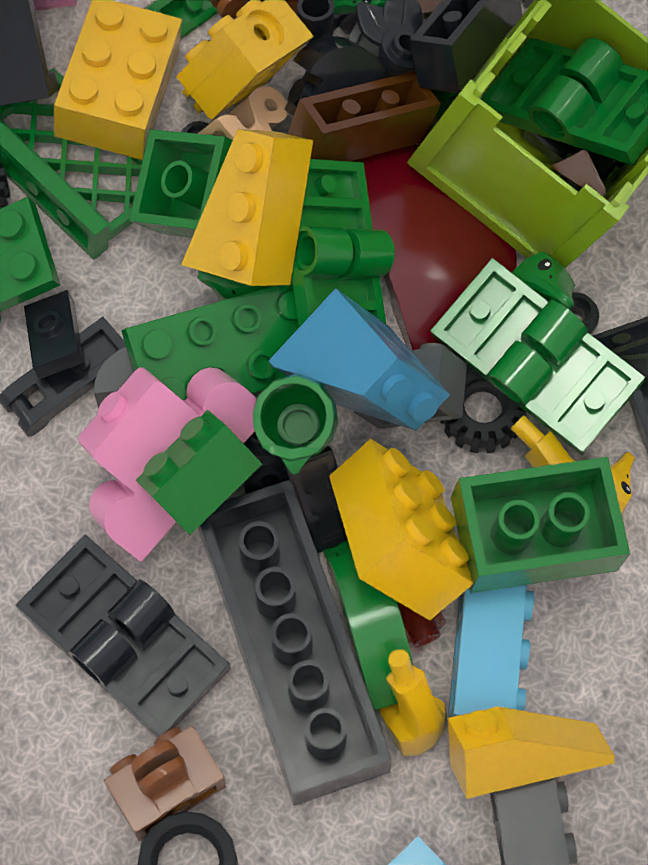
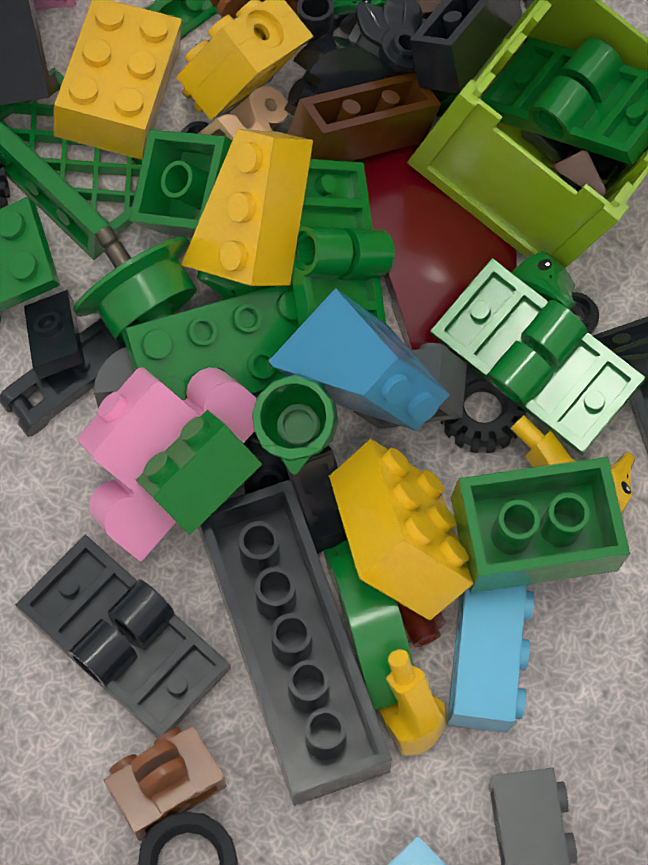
yellow slope [448,706,615,799] -> none
none -> green piece [73,226,197,342]

